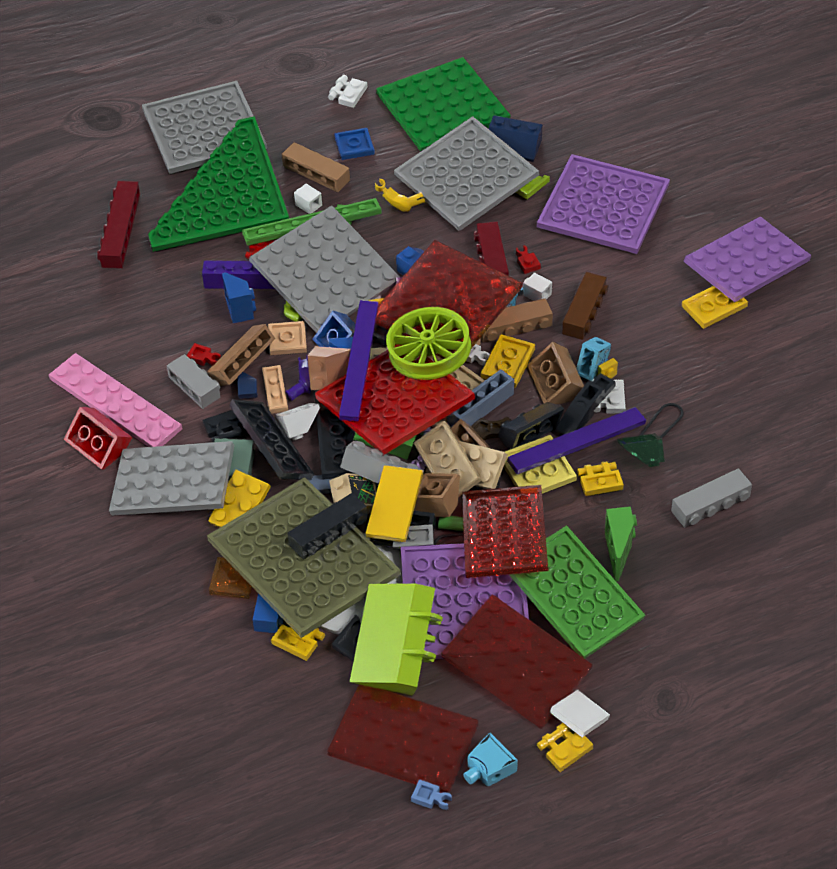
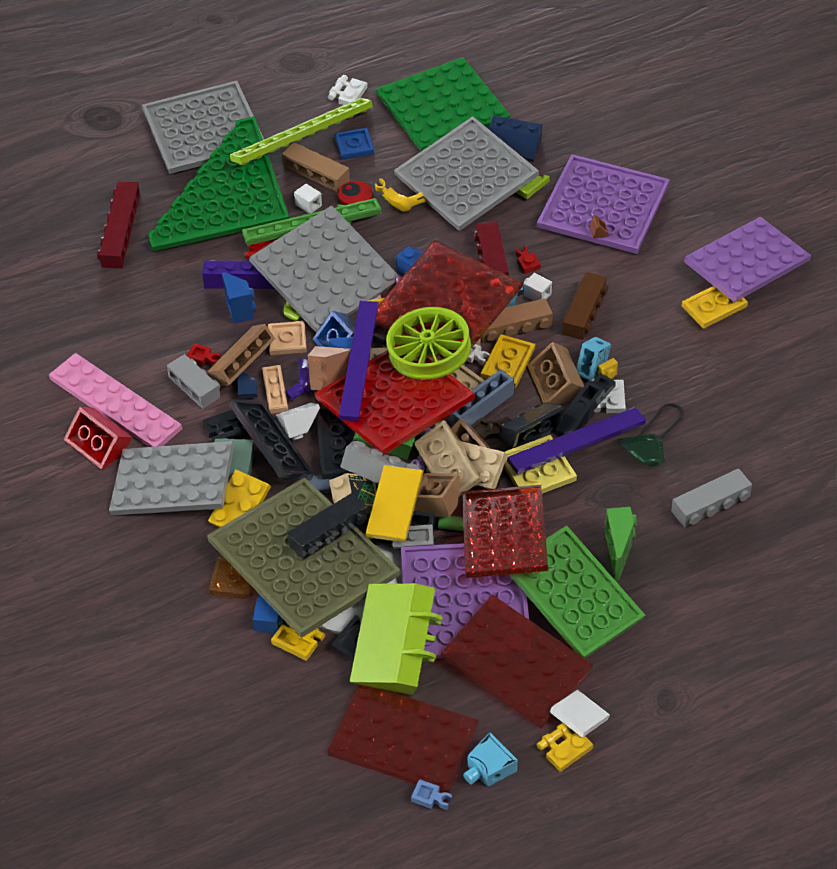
yellow plate [577,461,624,496] -> none
none -> lime plate [230,98,373,165]
none -> red tile [338,181,373,205]
none -> dark orange slope [590,215,609,239]

